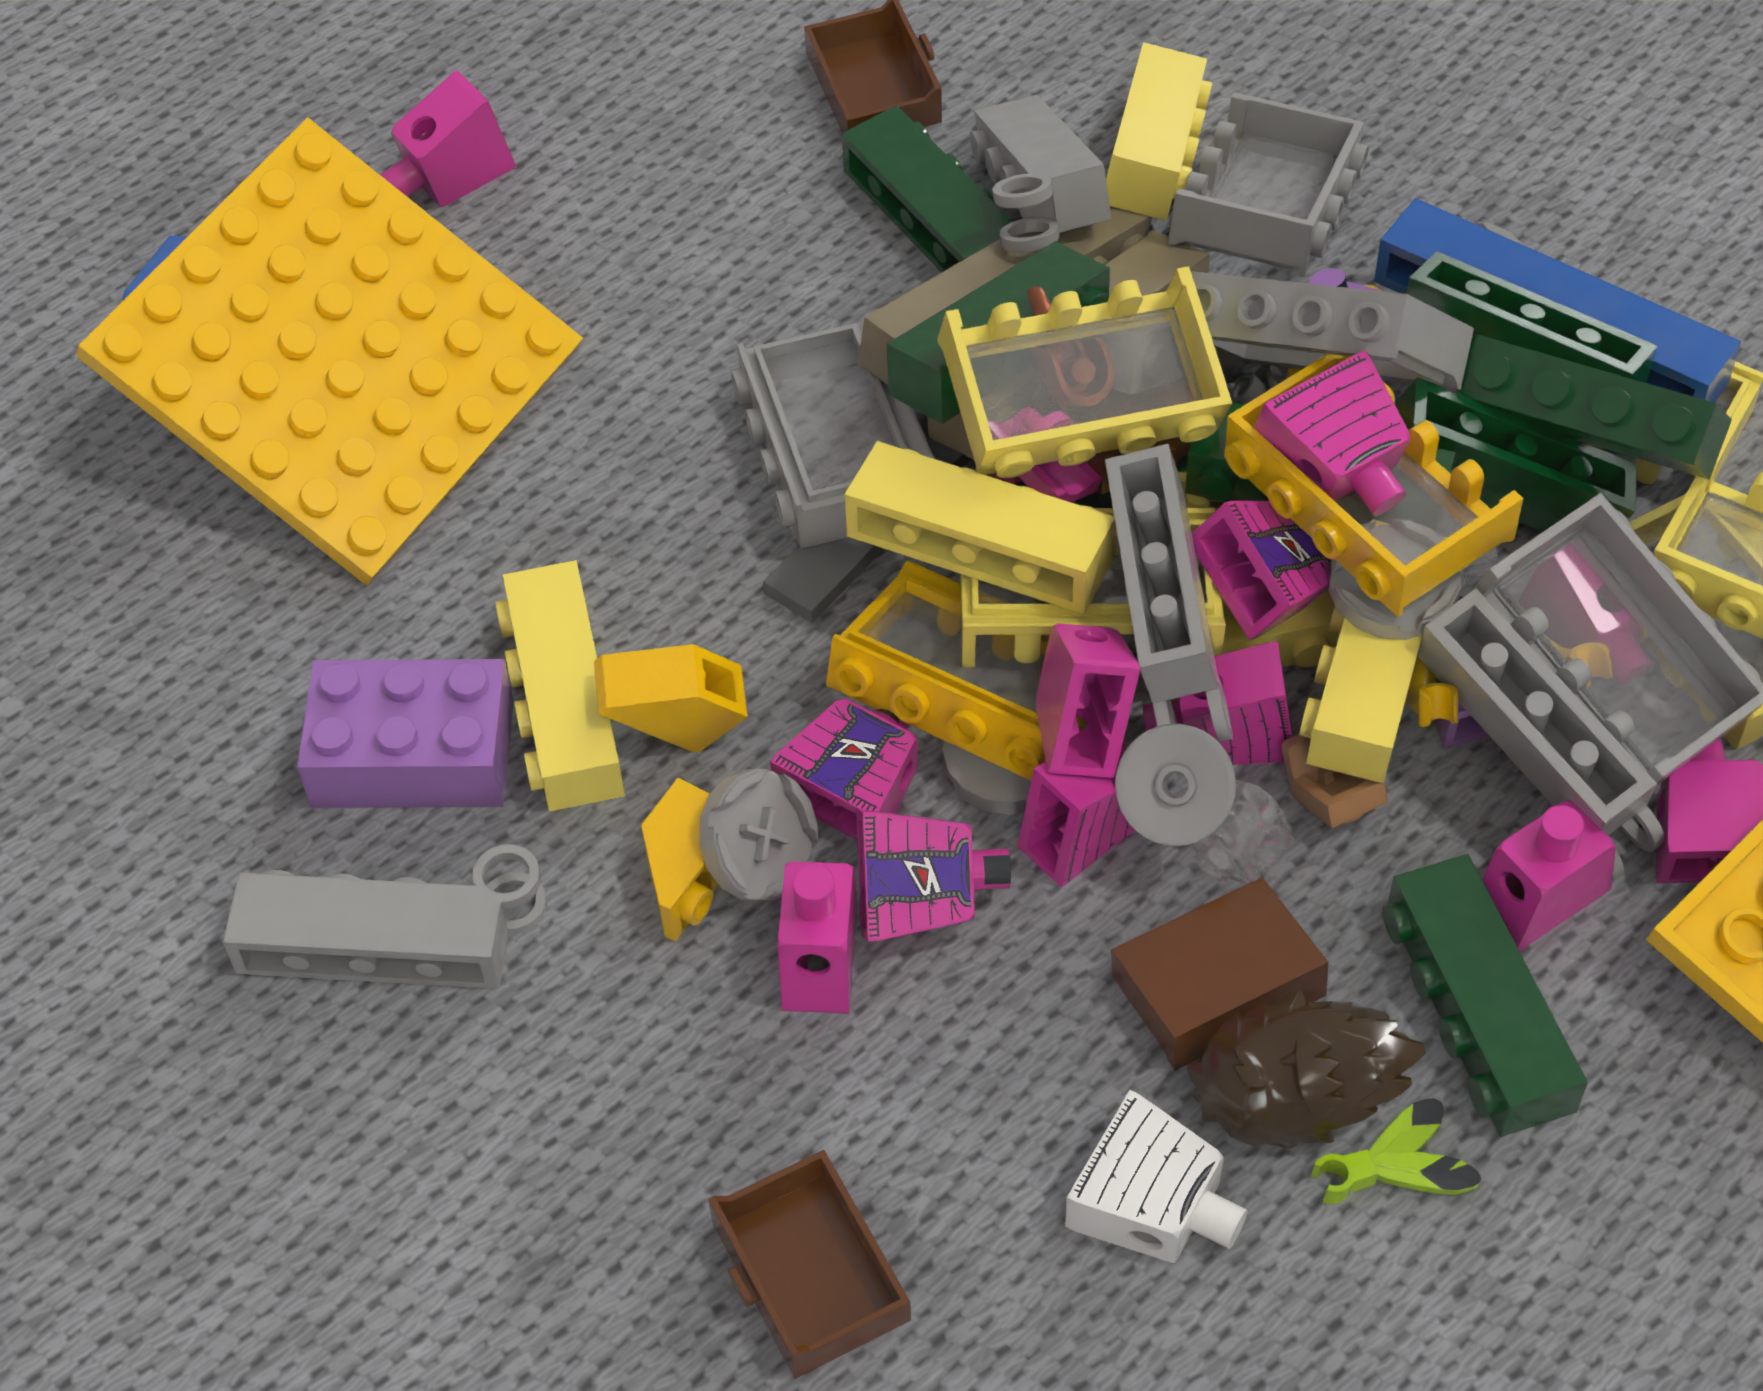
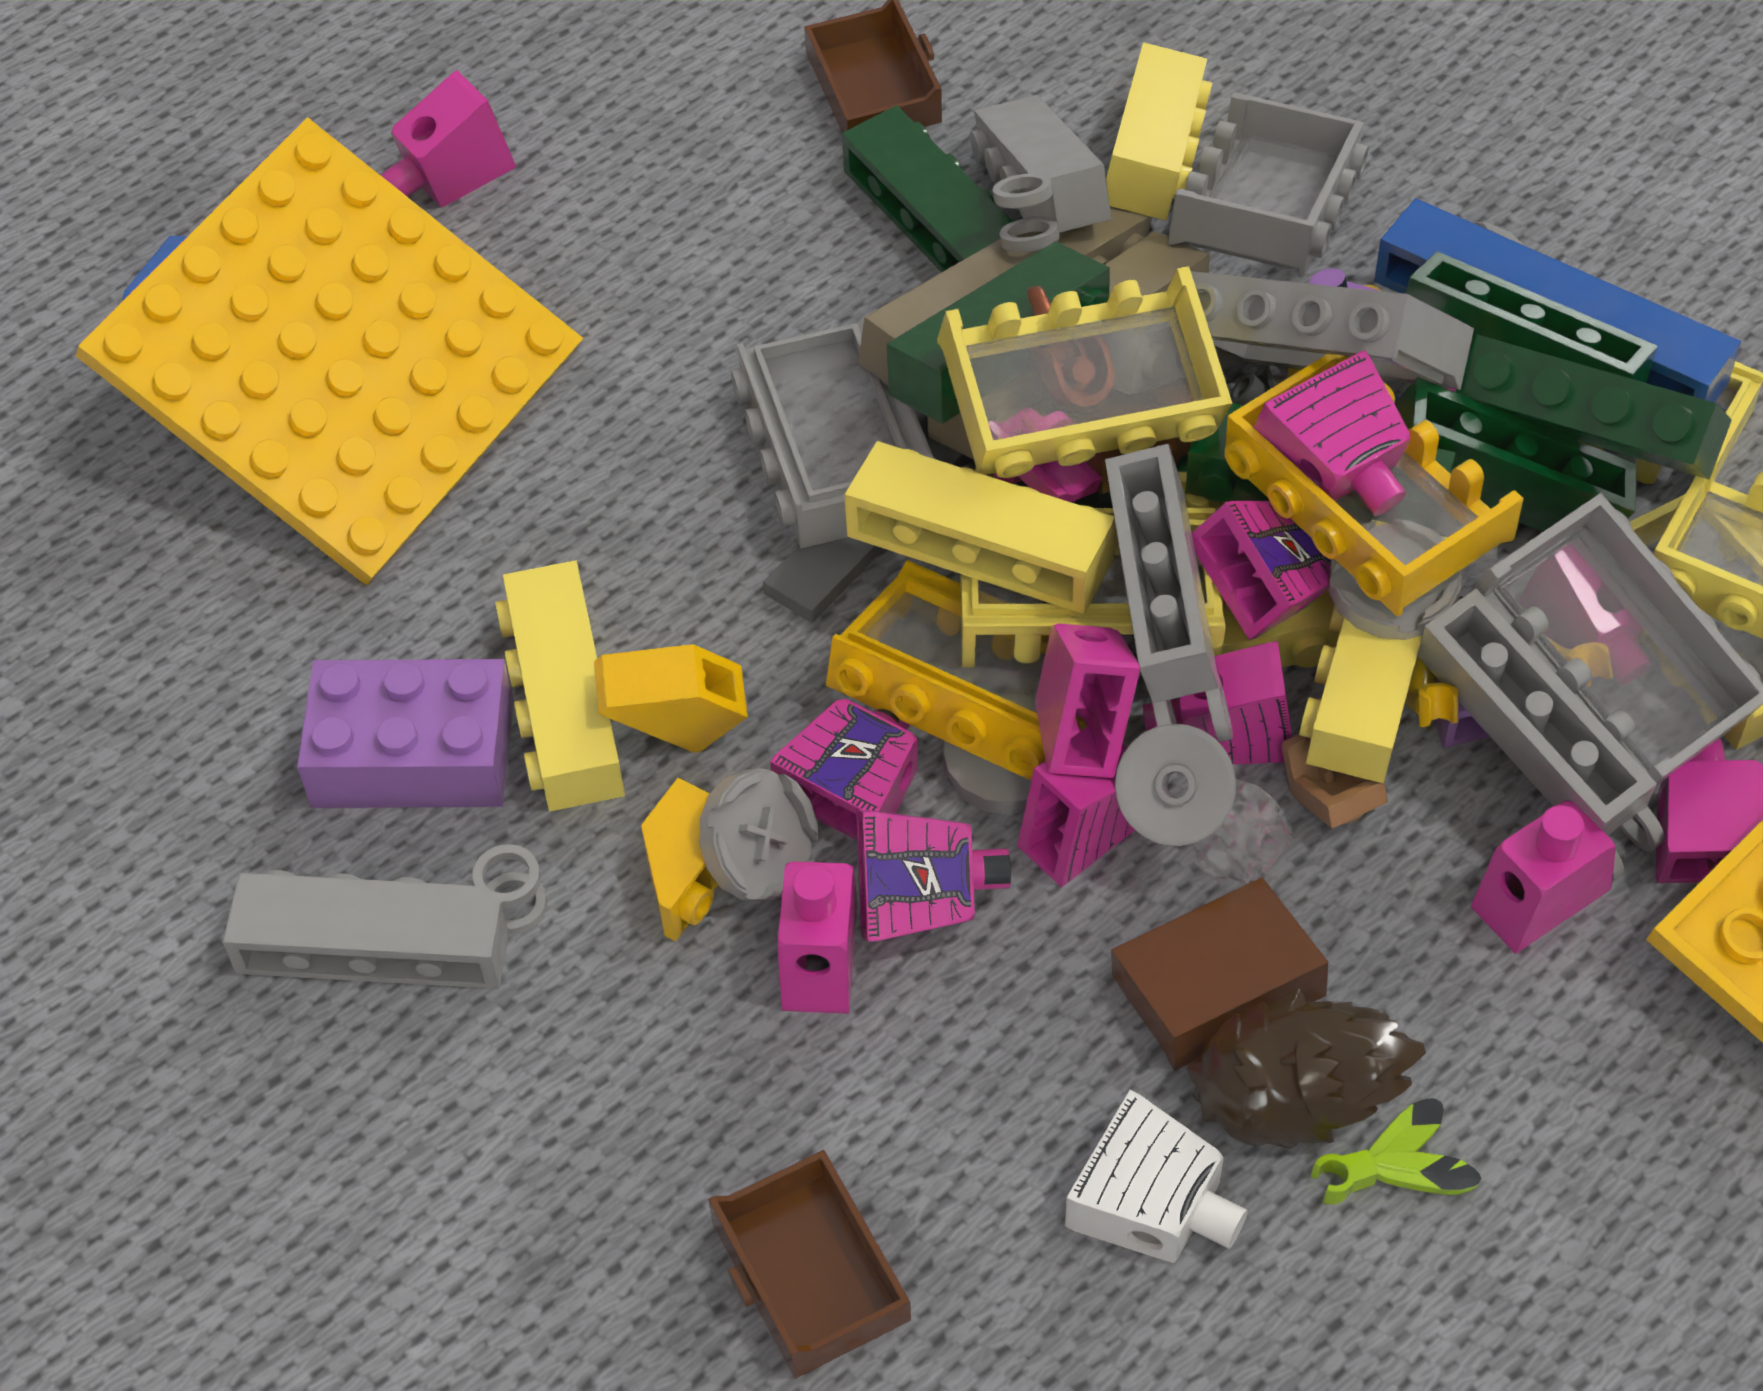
dark green brick [1382,854,1588,1137] -> none

